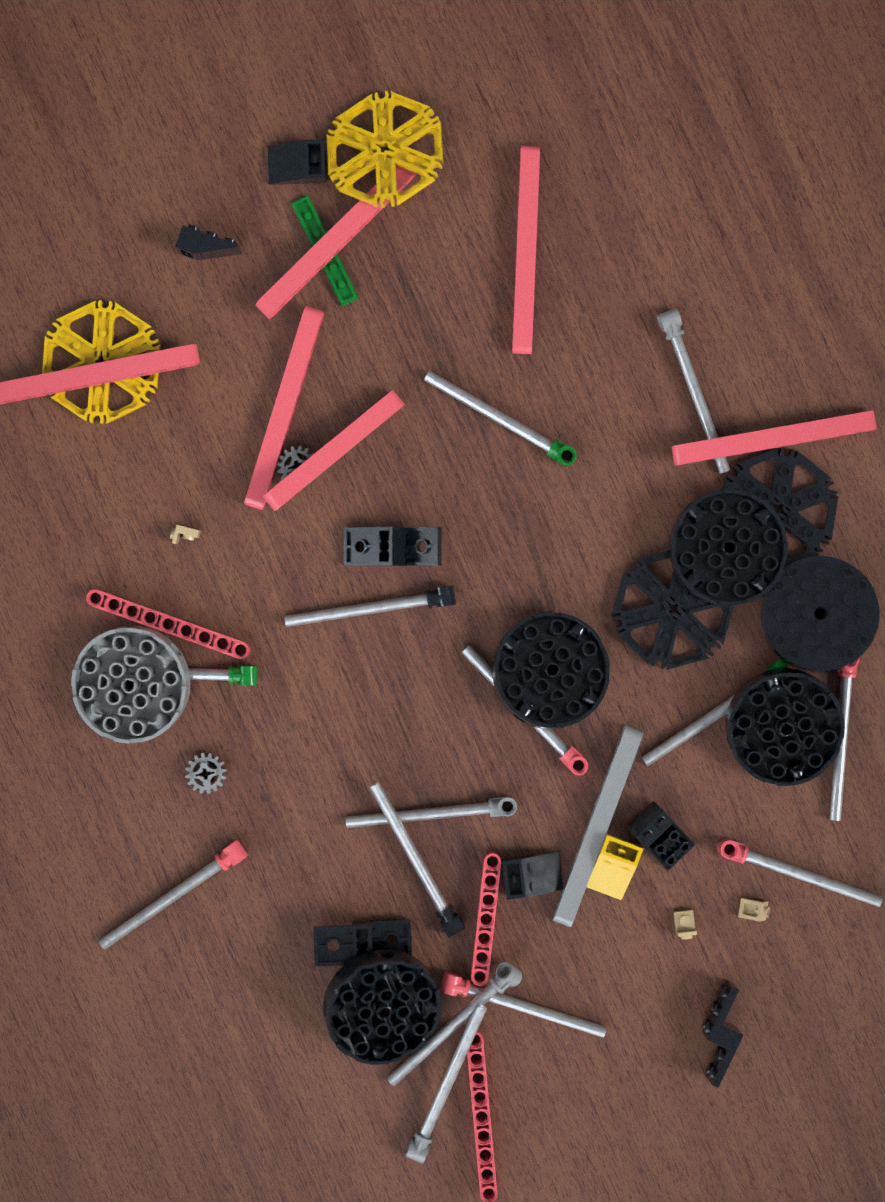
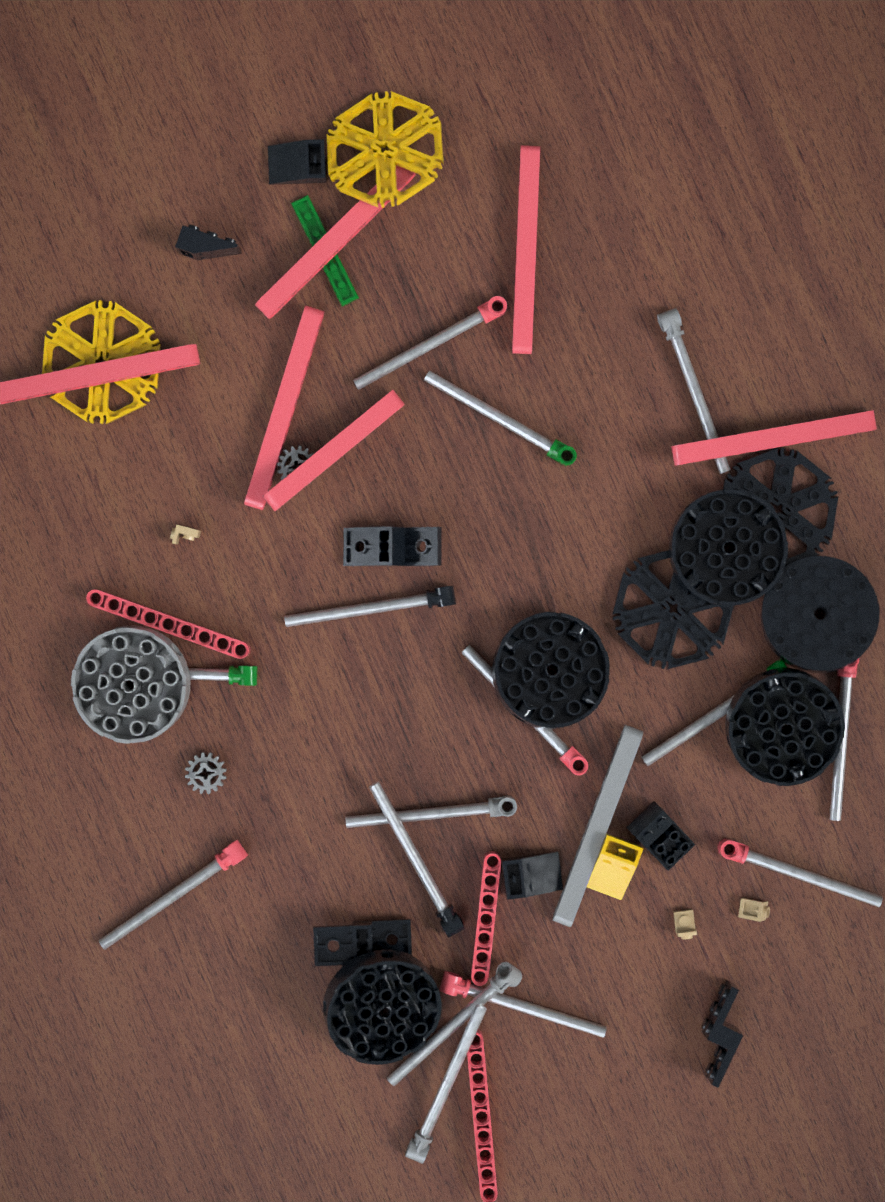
none -> flat silver piece [353,296,507,390]

